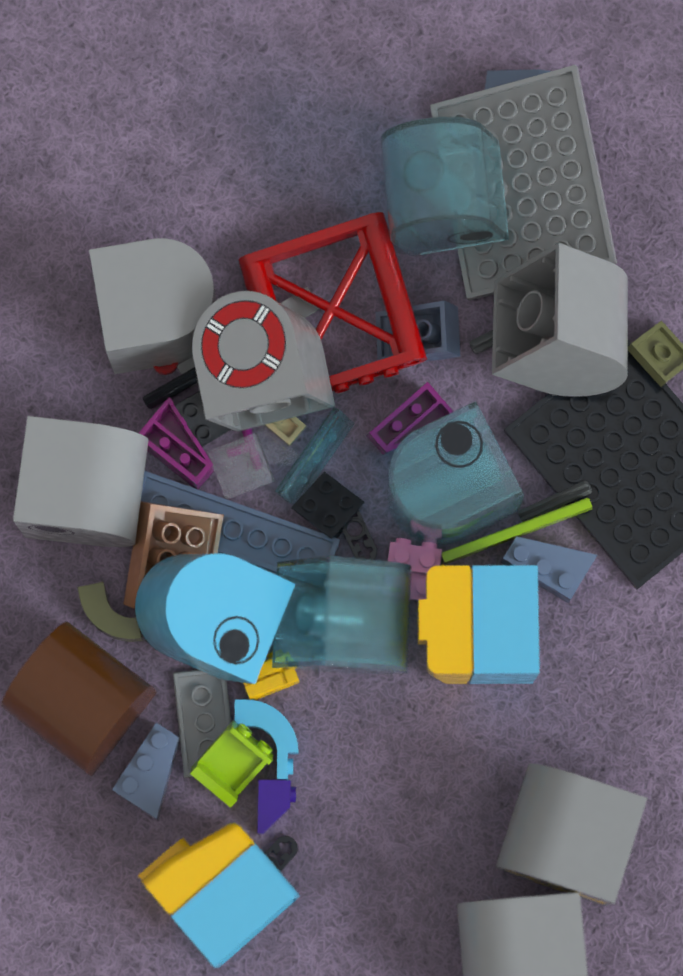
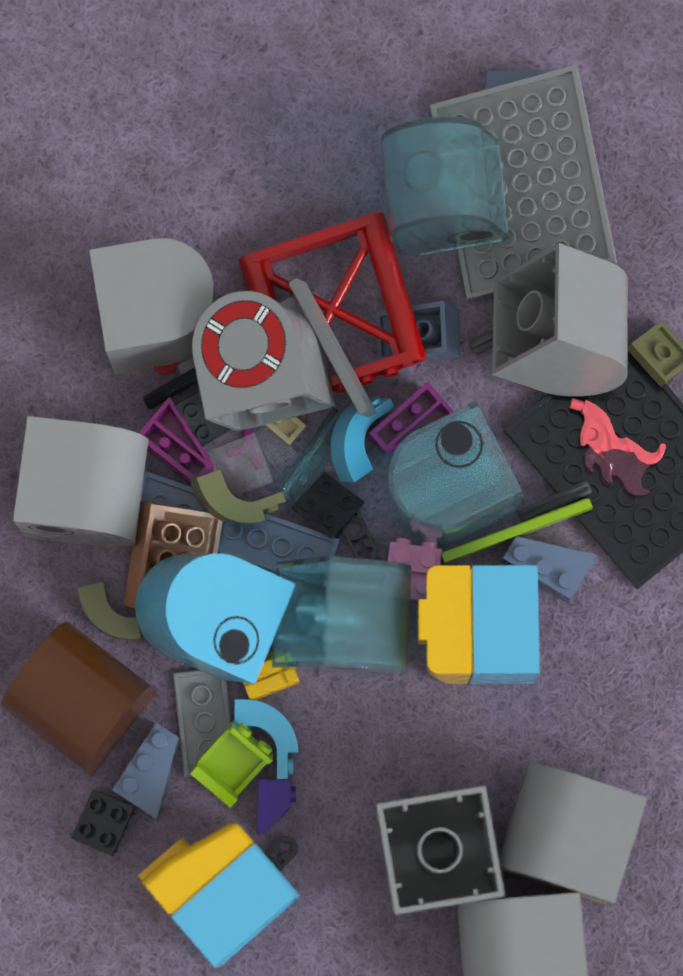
none -> black hinge [71,790,135,857]
none -> olive arch [190,469,285,525]
none -> light grey tile [289,278,377,417]
none -> medium azure arch [330,396,394,482]
none -> light grey brick [375,786,505,915]
none -> piece [570,398,666,496]

